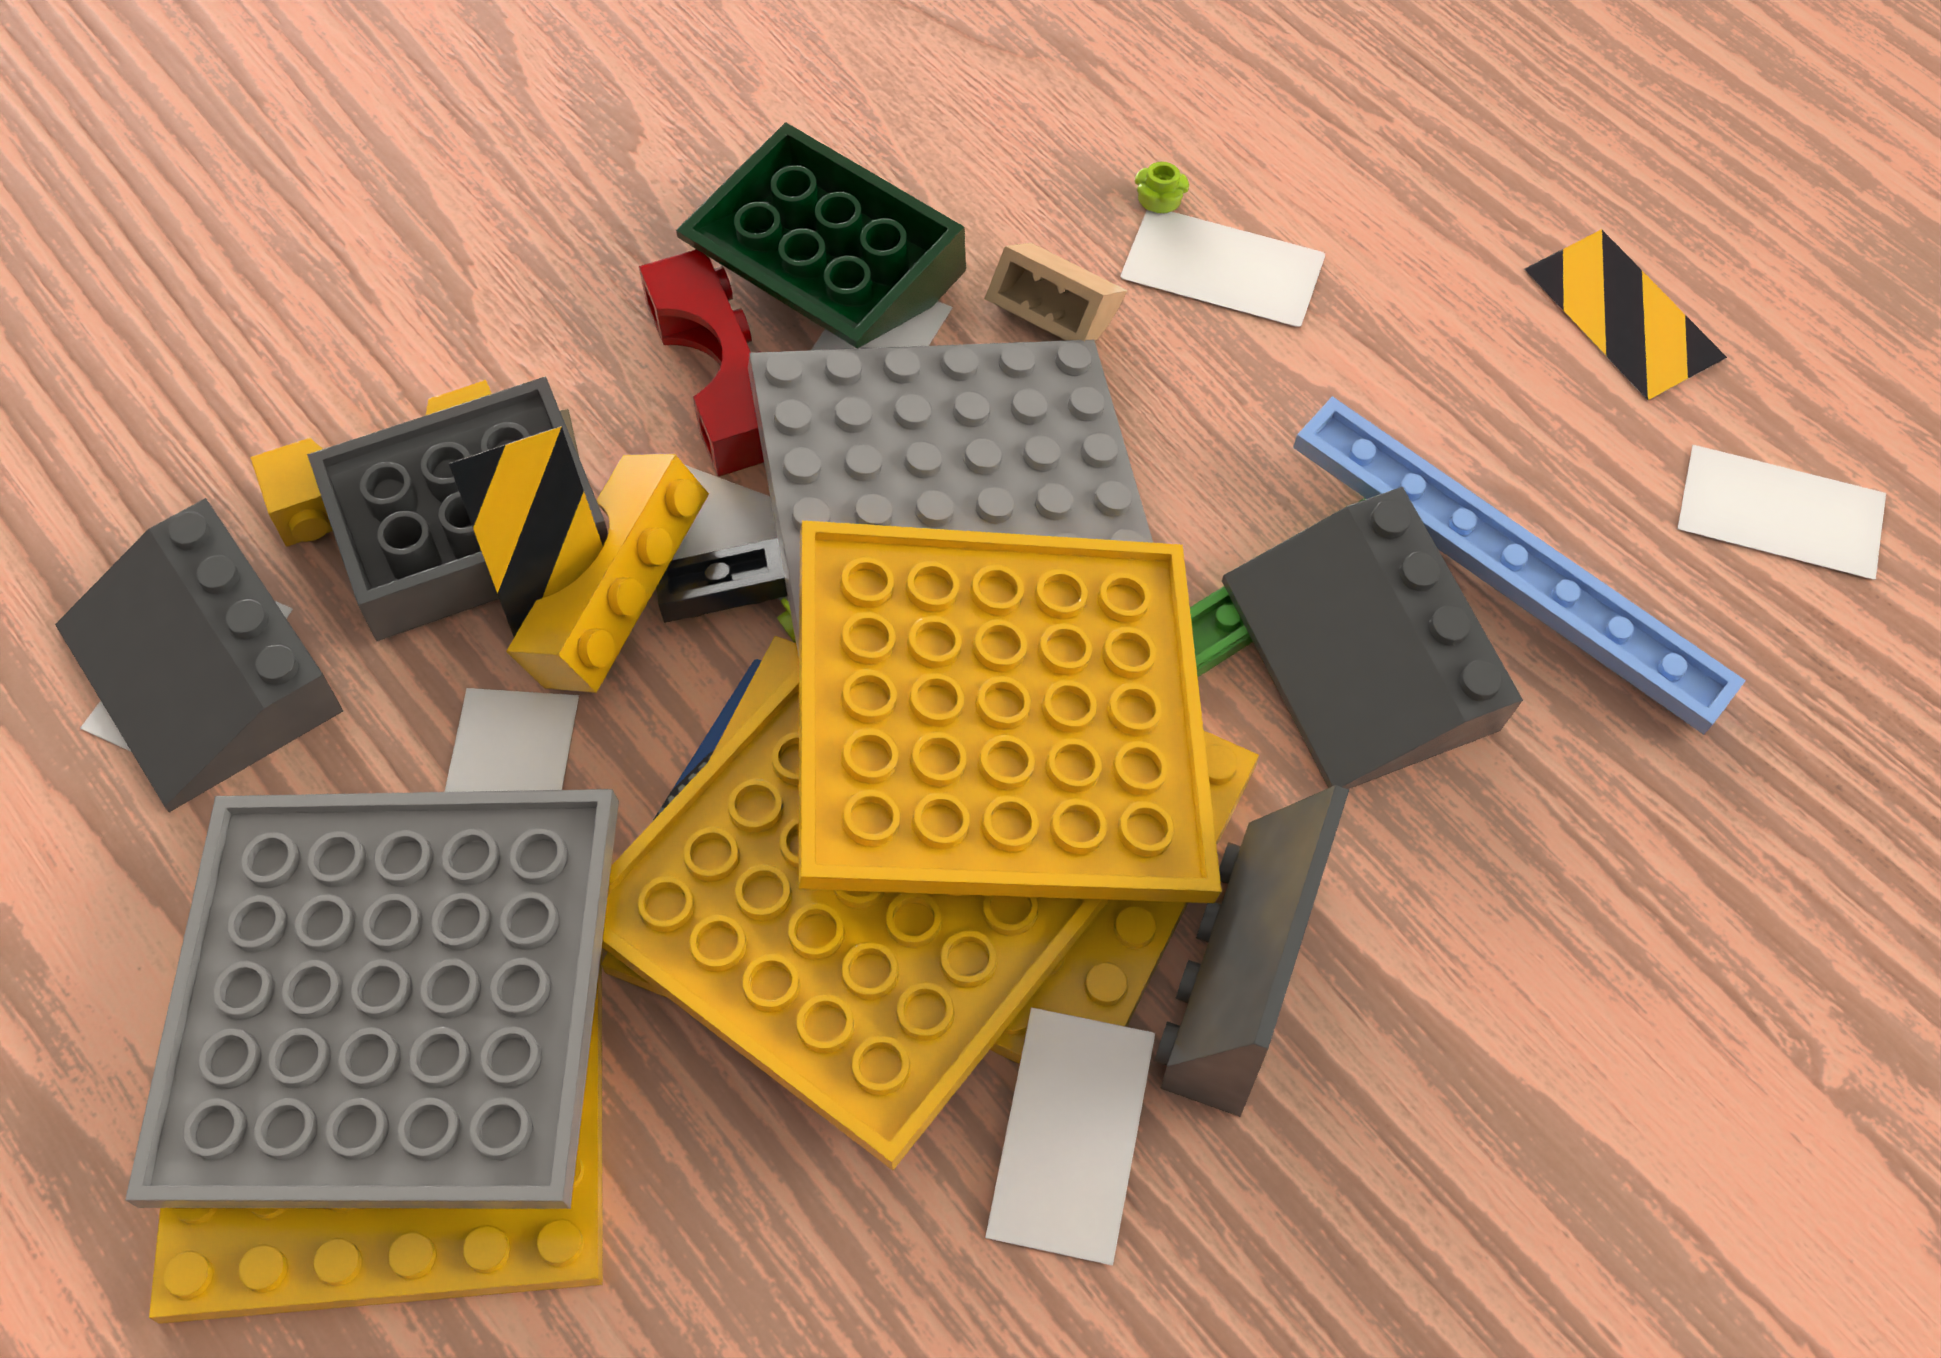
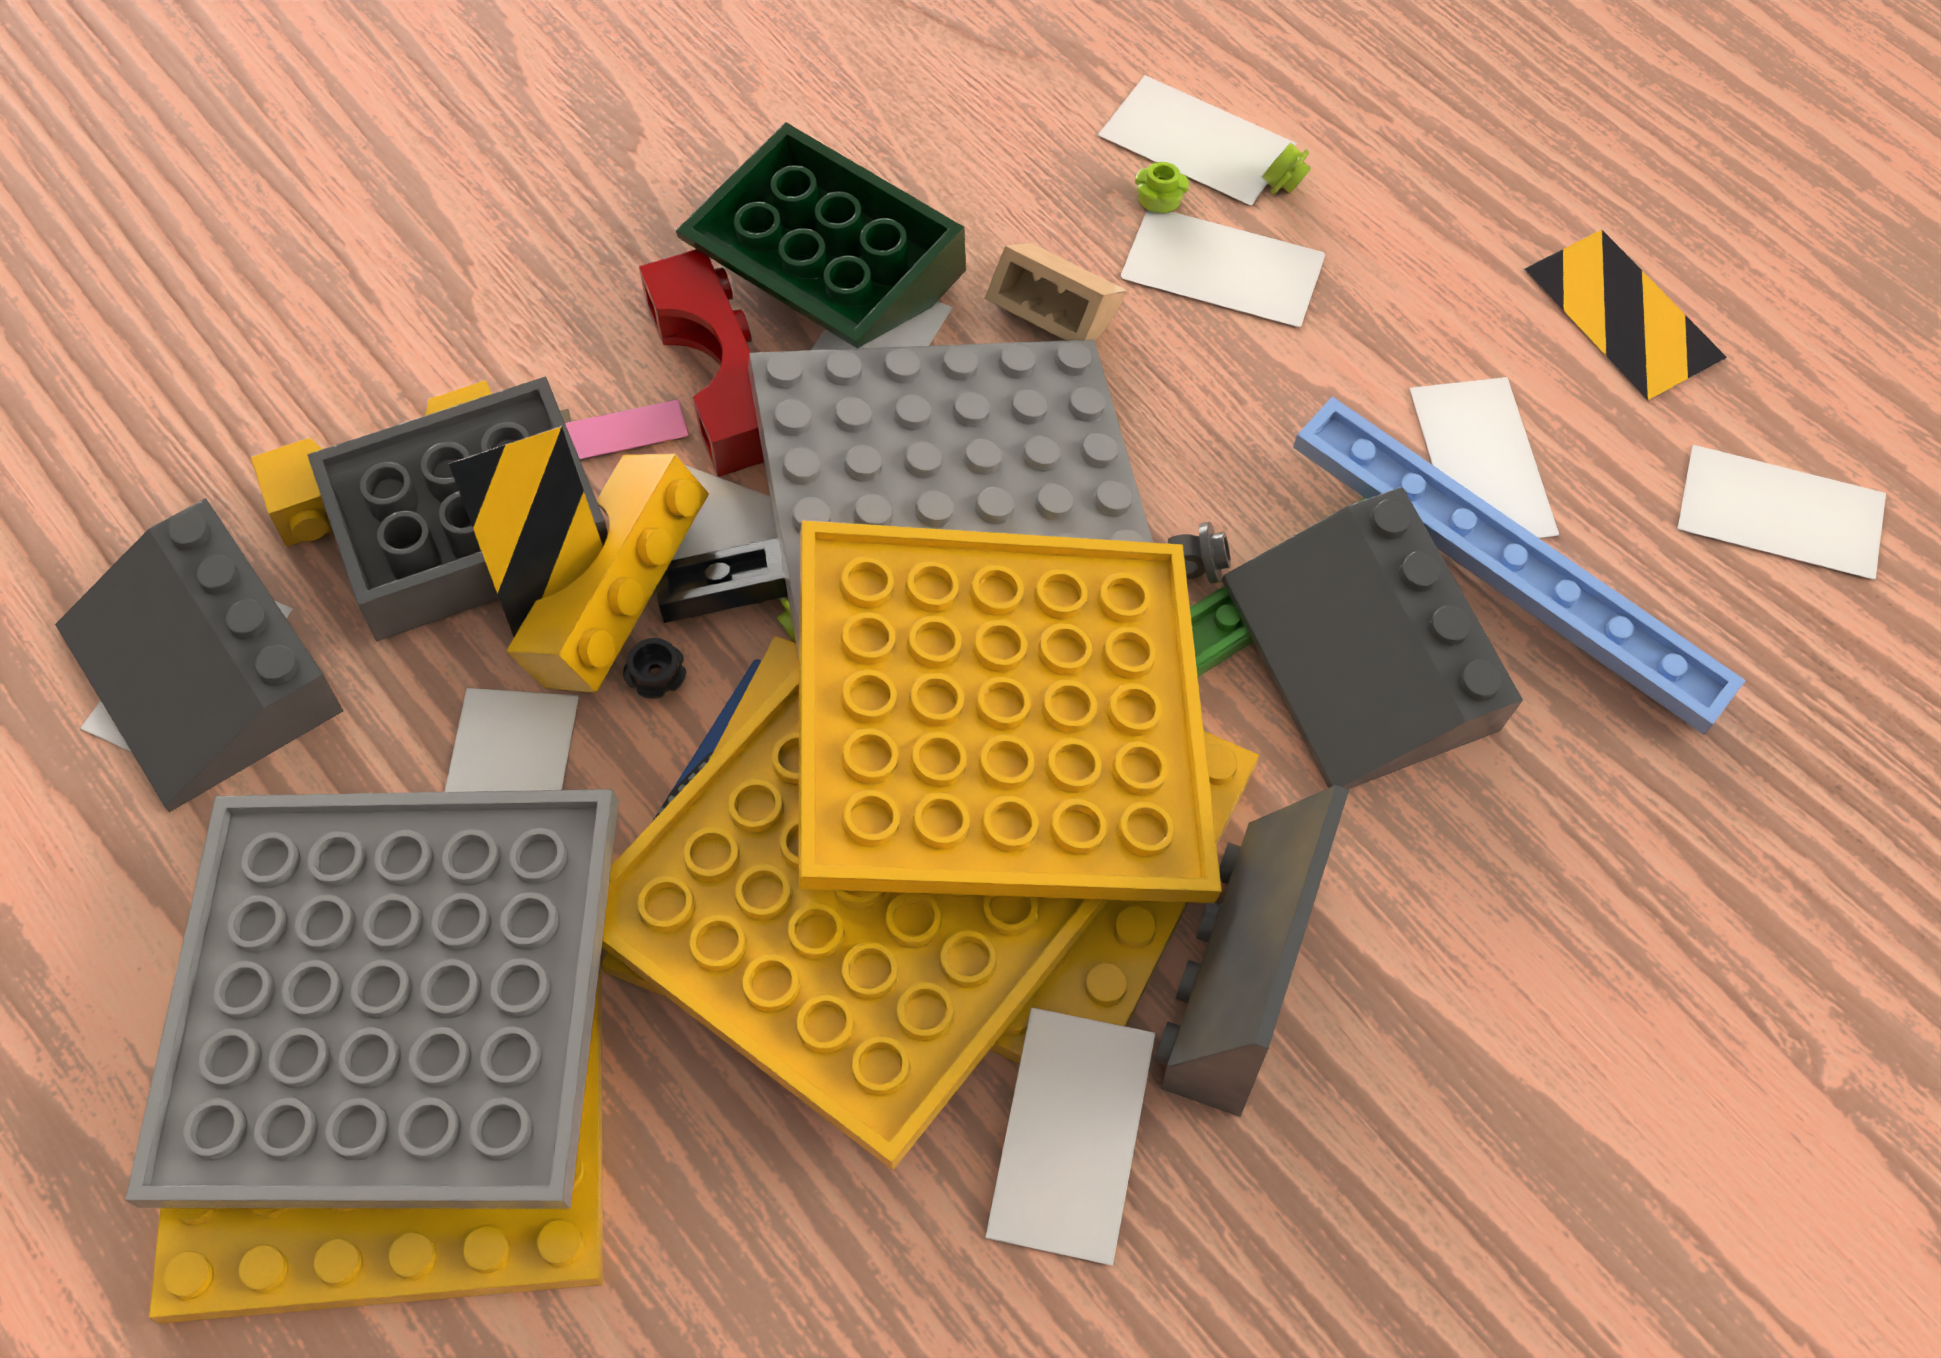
none -> bright pink sticker [565,399,689,459]
none -> black plate [623,638,686,699]
none -> white sticker [1098,75,1297,206]
none -> dark grey plate [1168,521,1231,584]
none -> lime plate [1261,142,1311,194]
none -> white sticker [1409,377,1560,538]

